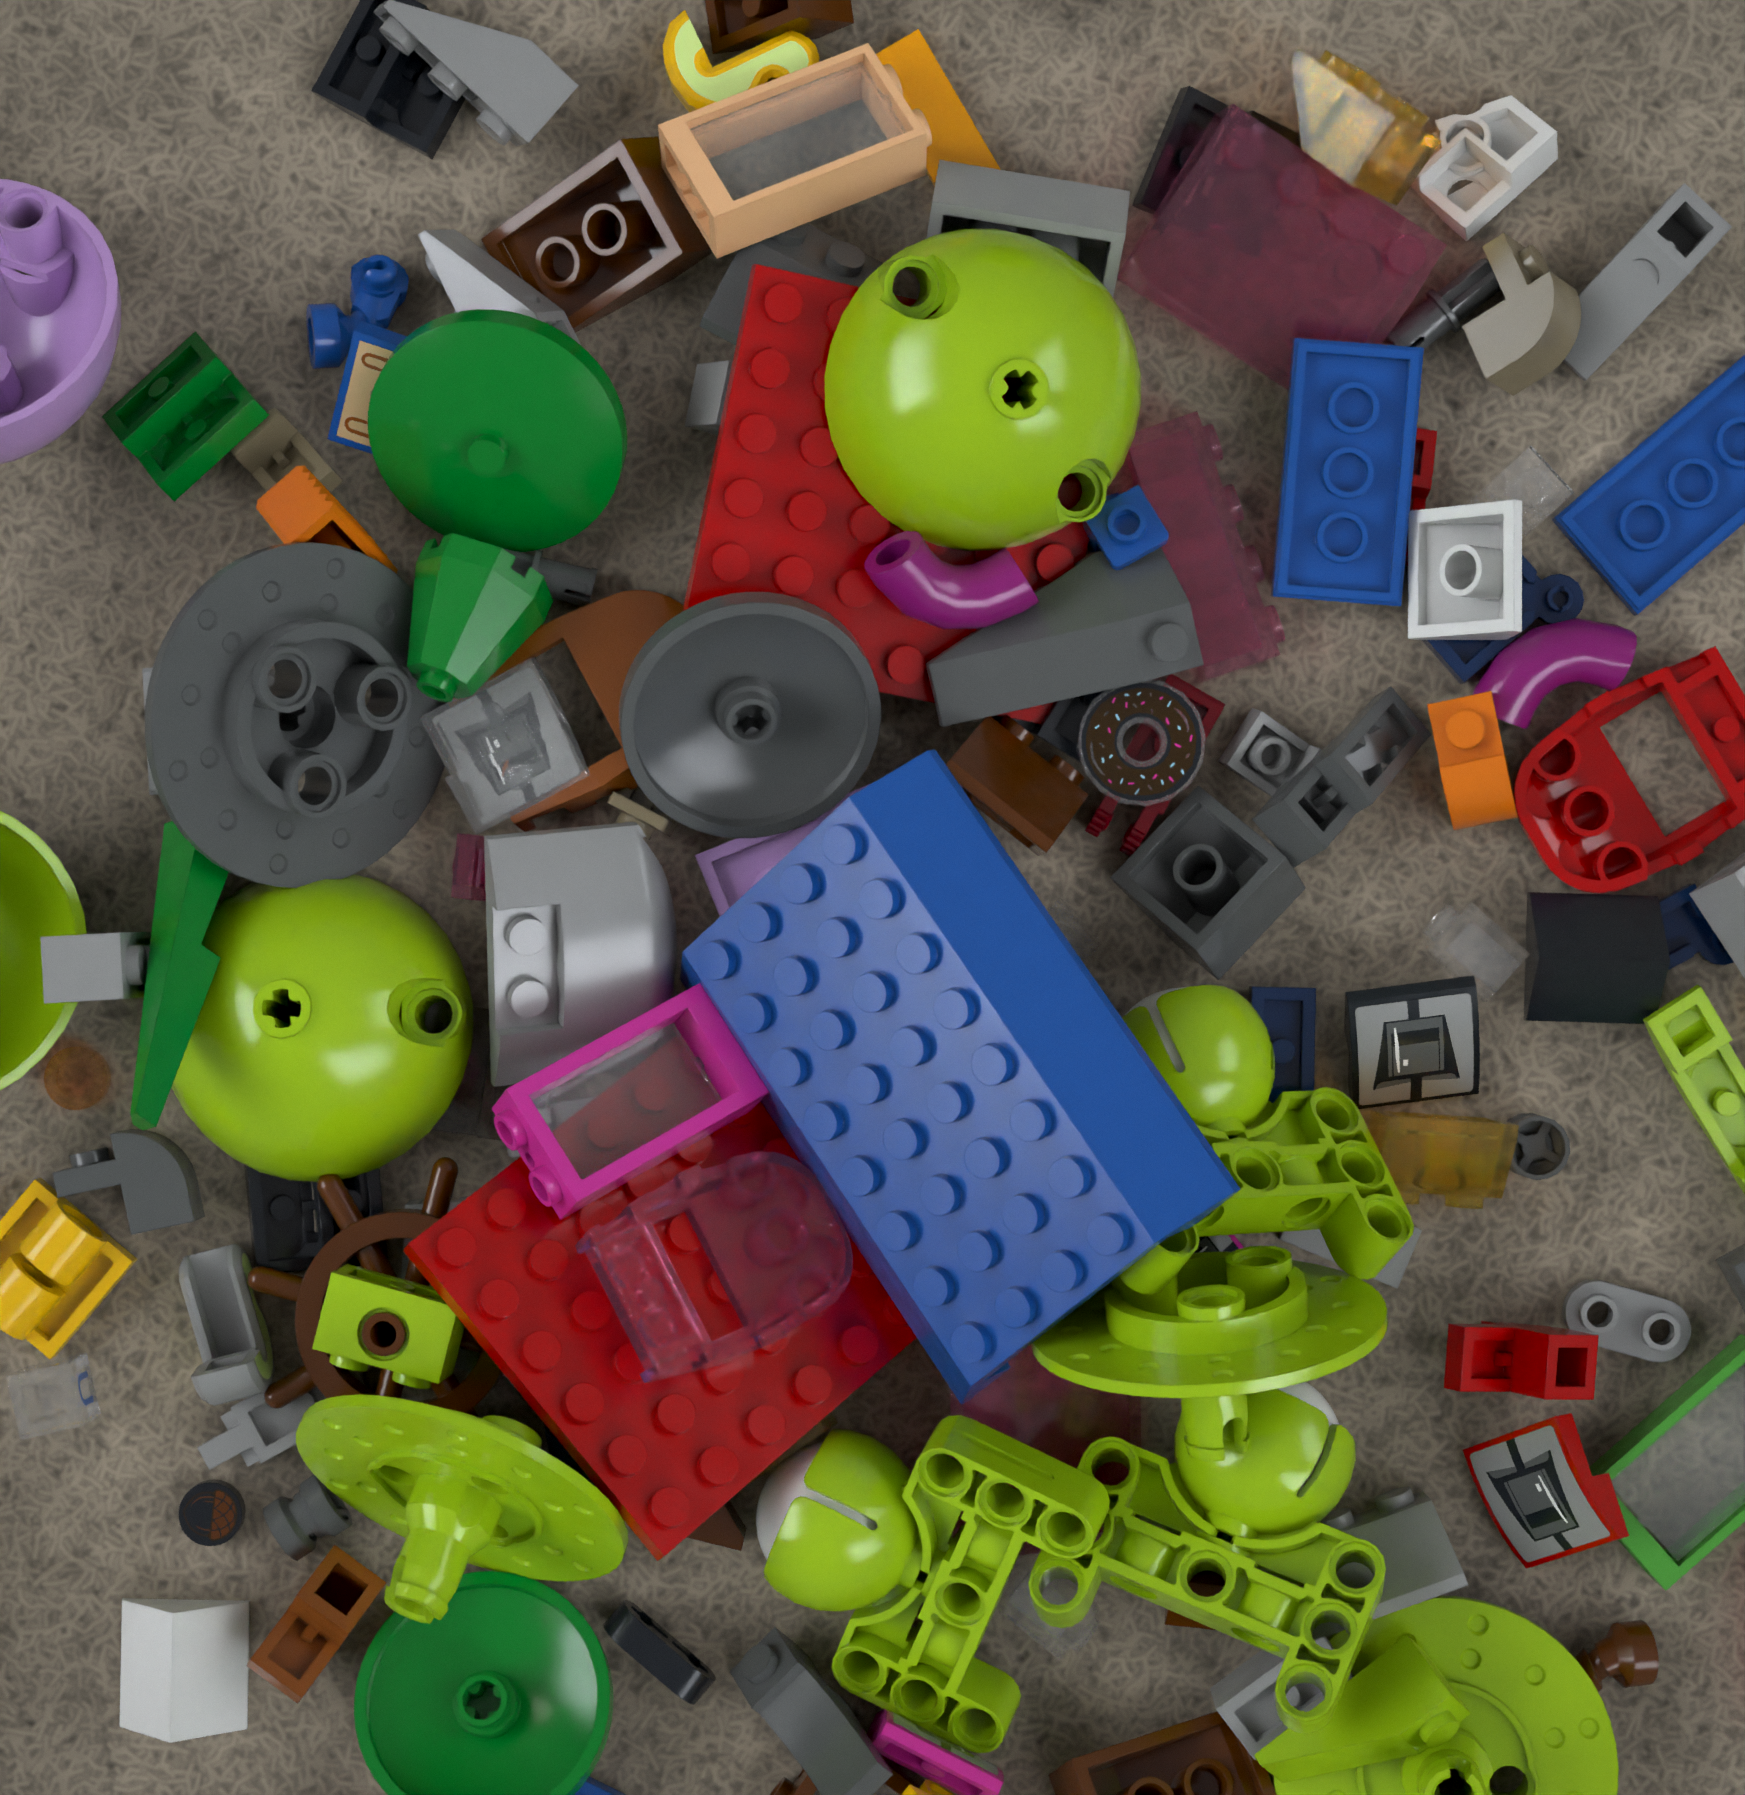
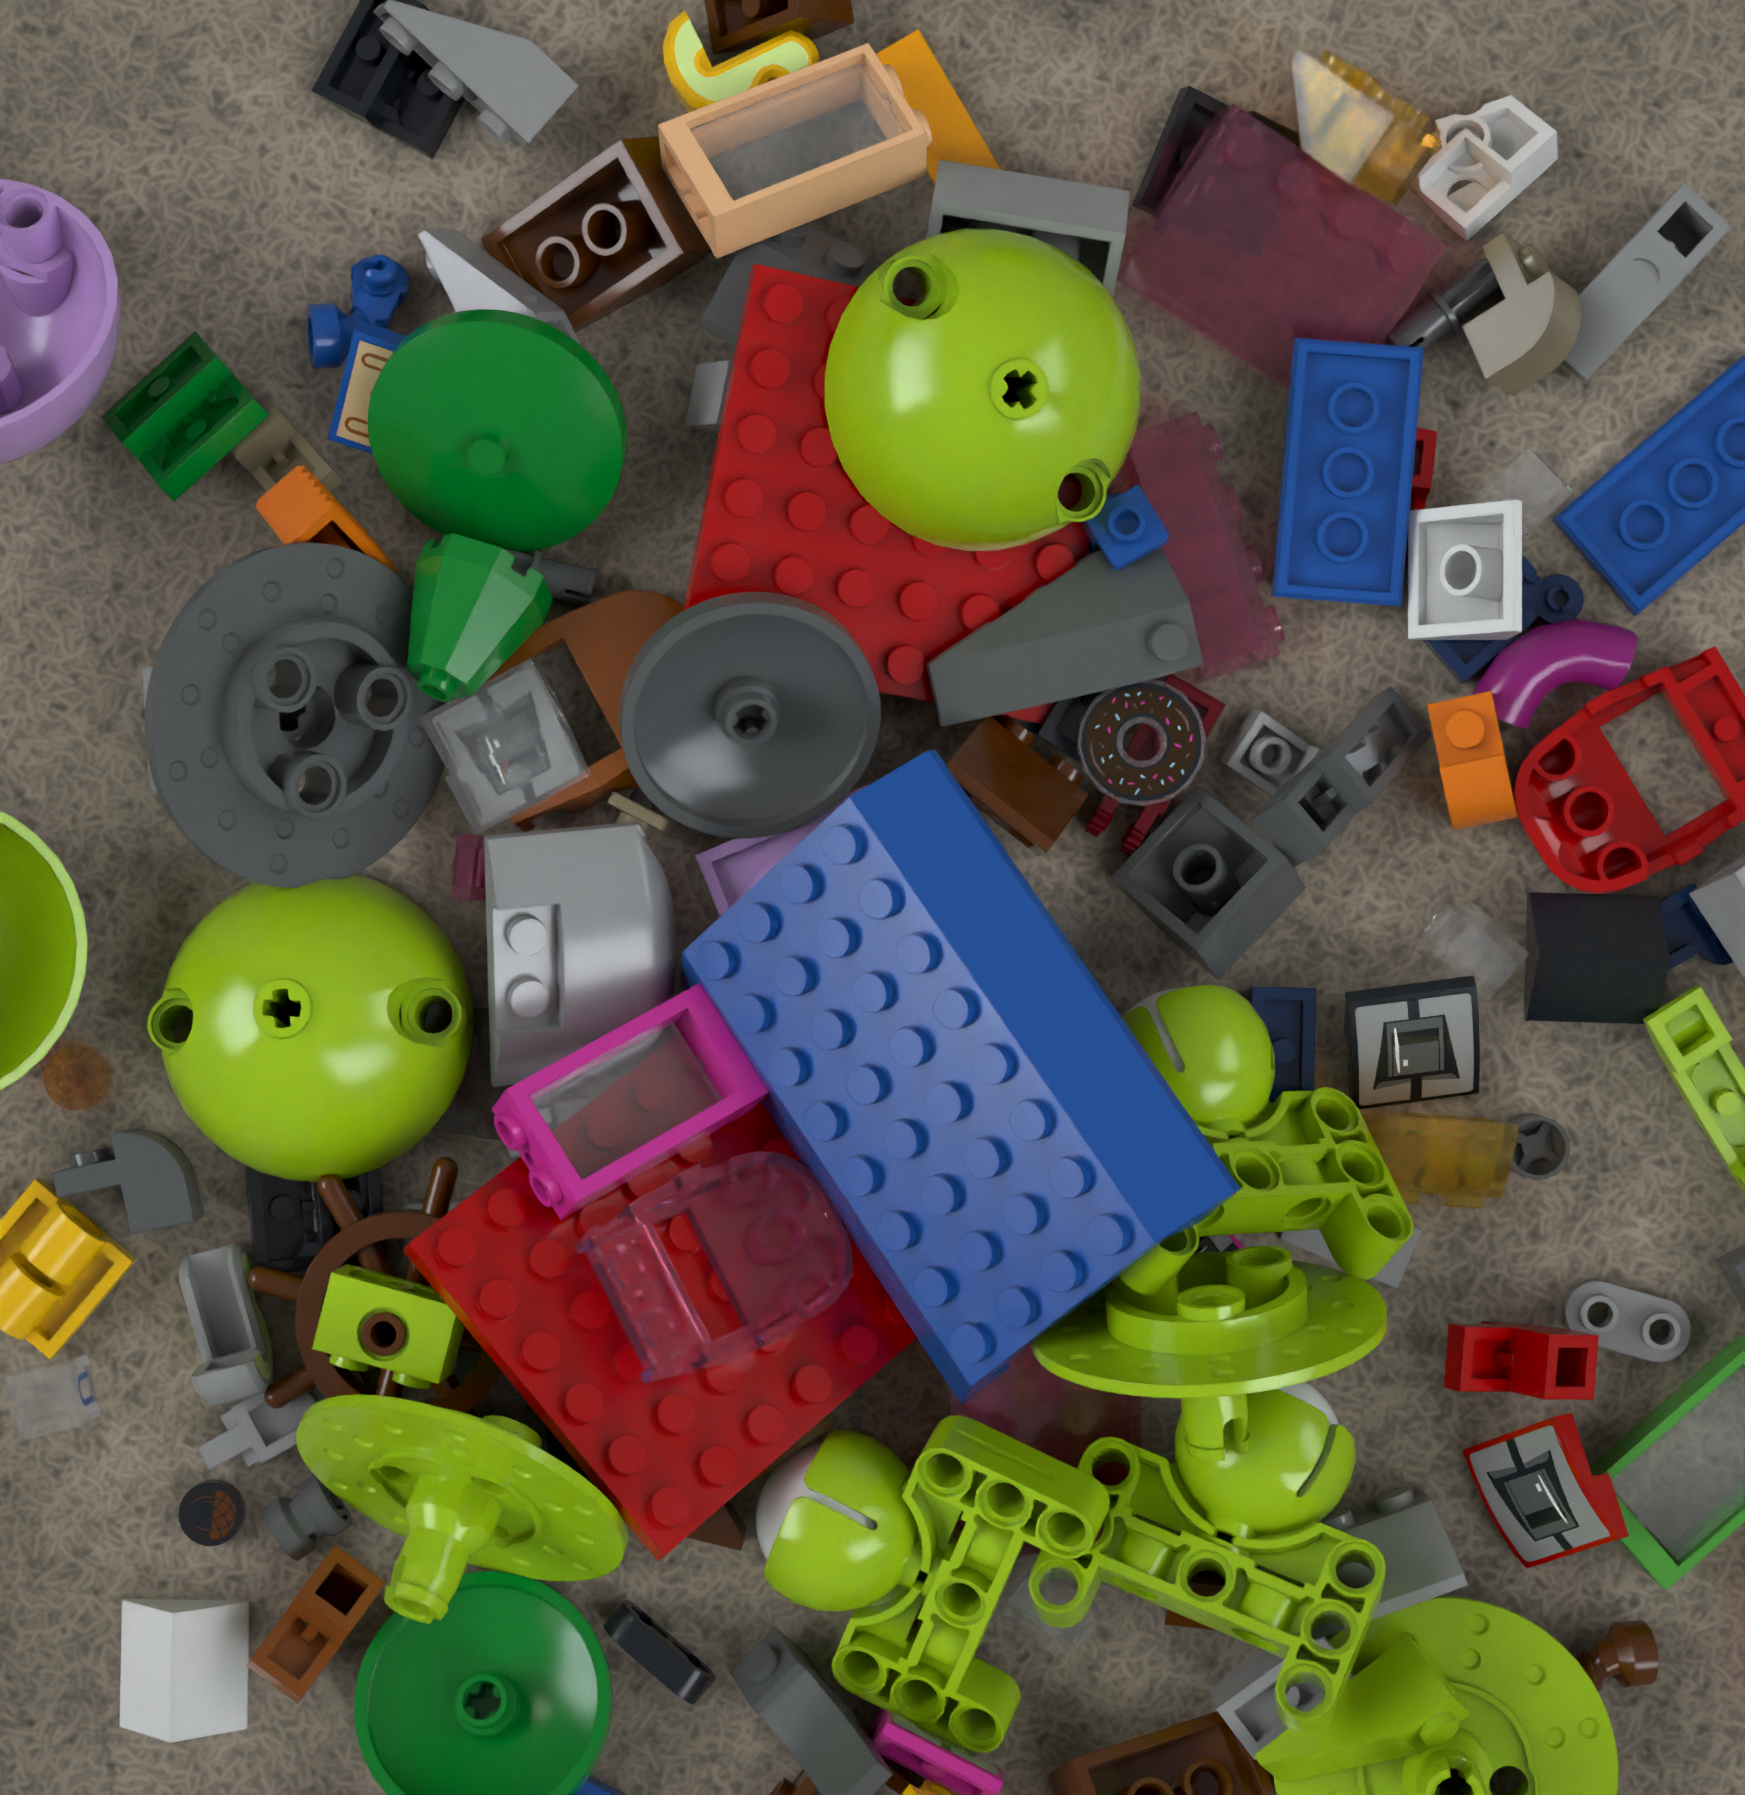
light grey slope [40,932,151,1004] -> none
green wedge [130,821,229,1131] -> none
magenta cylinder [864,531,1039,629] -> none

